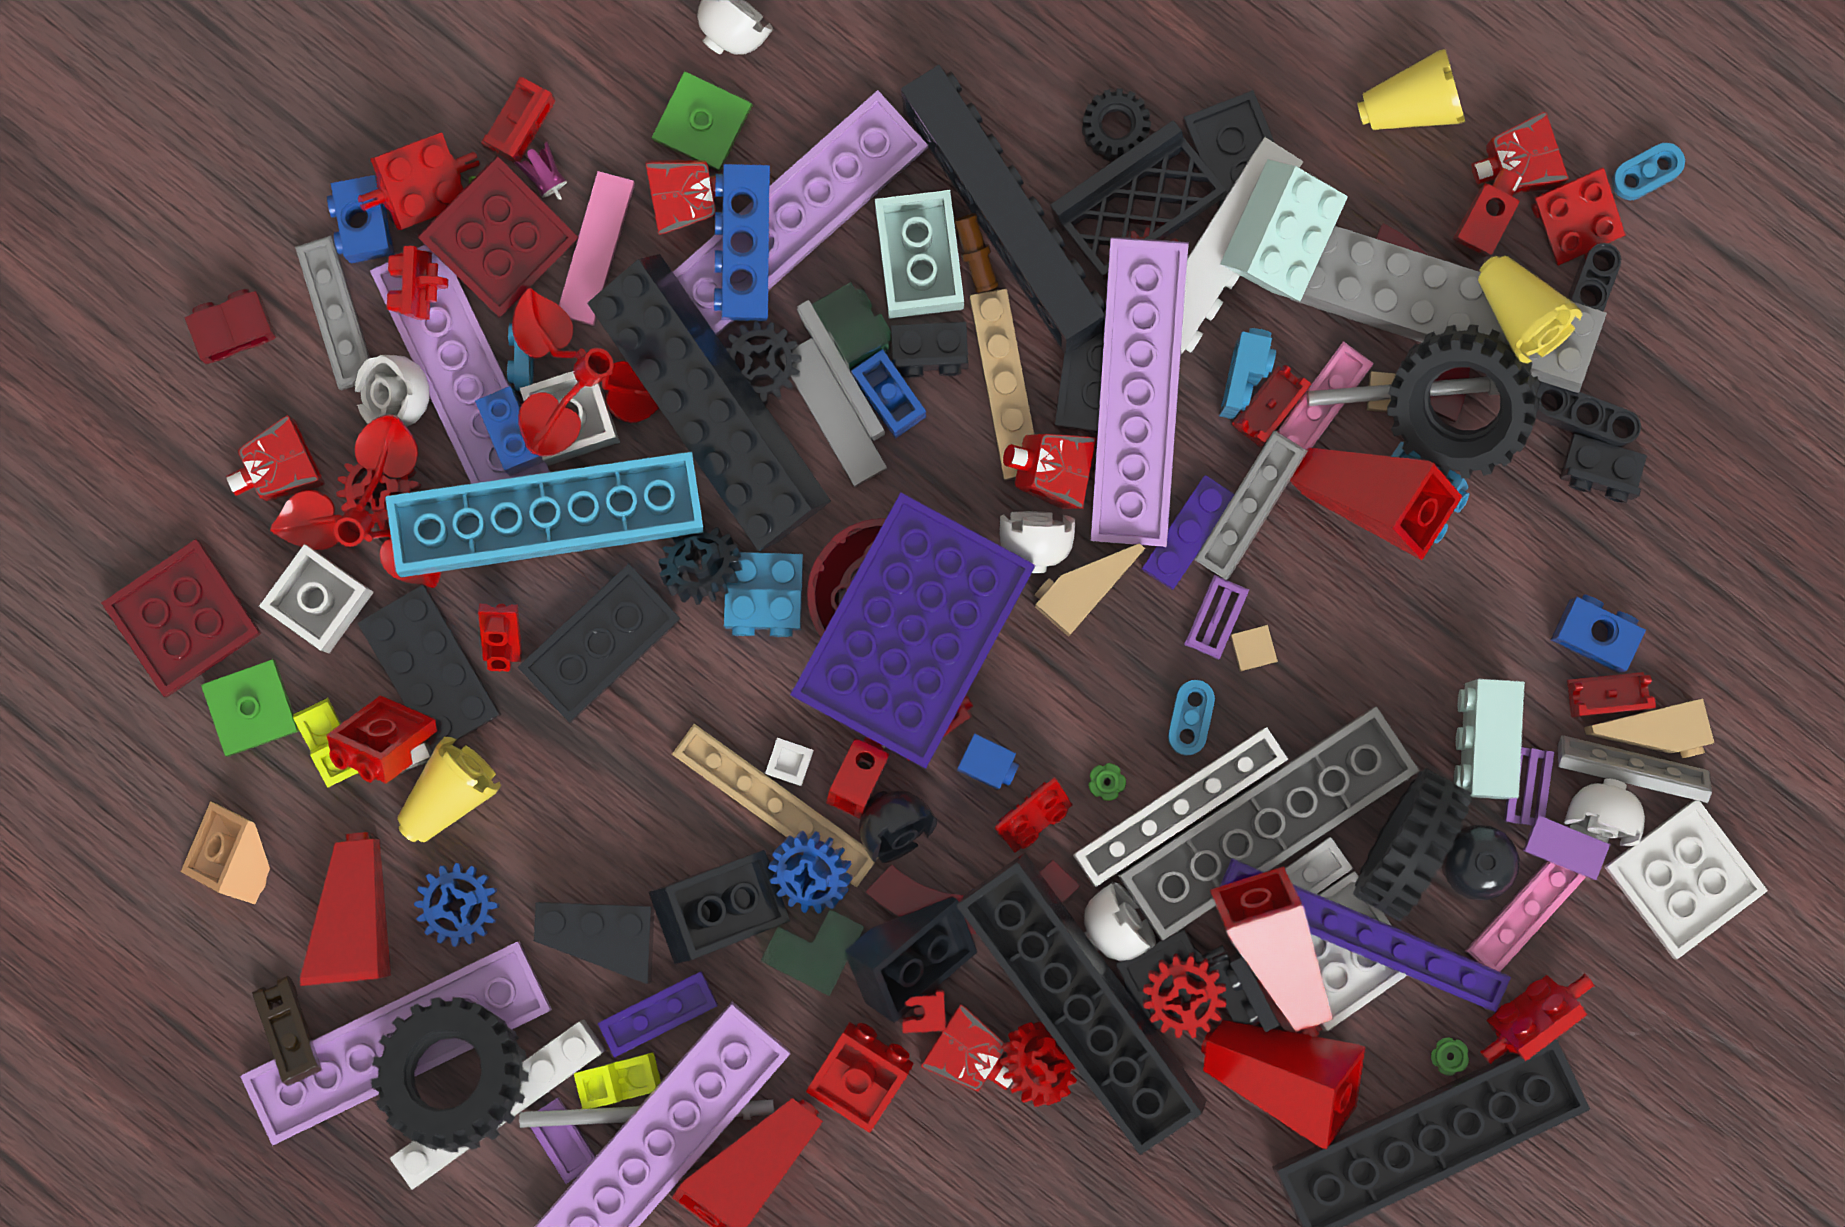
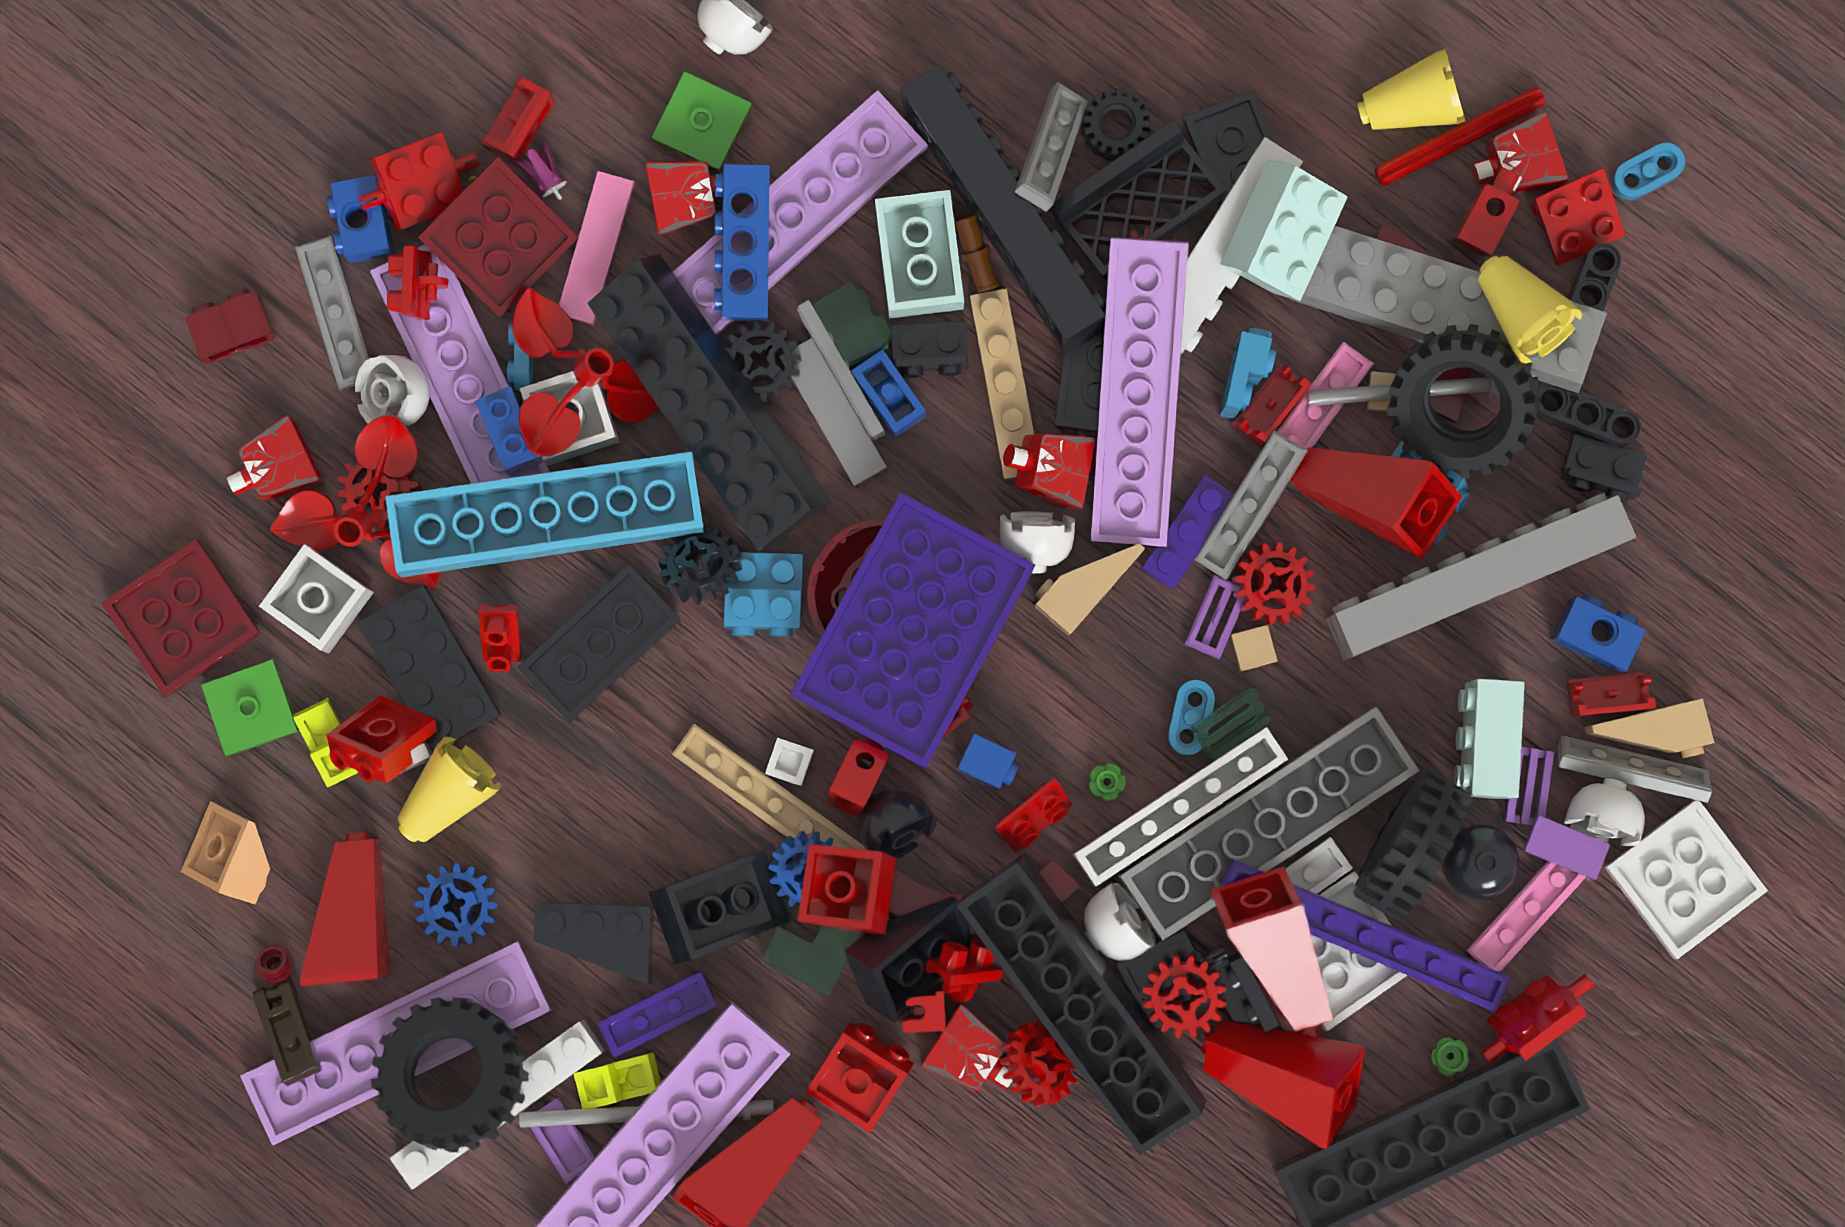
none -> dark red plate [255,946,294,983]
none -> red slope [798,844,896,935]
none -> red hips [925,939,1003,1003]
none -> light grey tile [1015,82,1088,212]
none -> clear green tile [1191,688,1273,761]
none -> red gear [1232,542,1316,625]
none -> light grey brick [1326,493,1636,661]
none -> red axle [1374,87,1546,186]

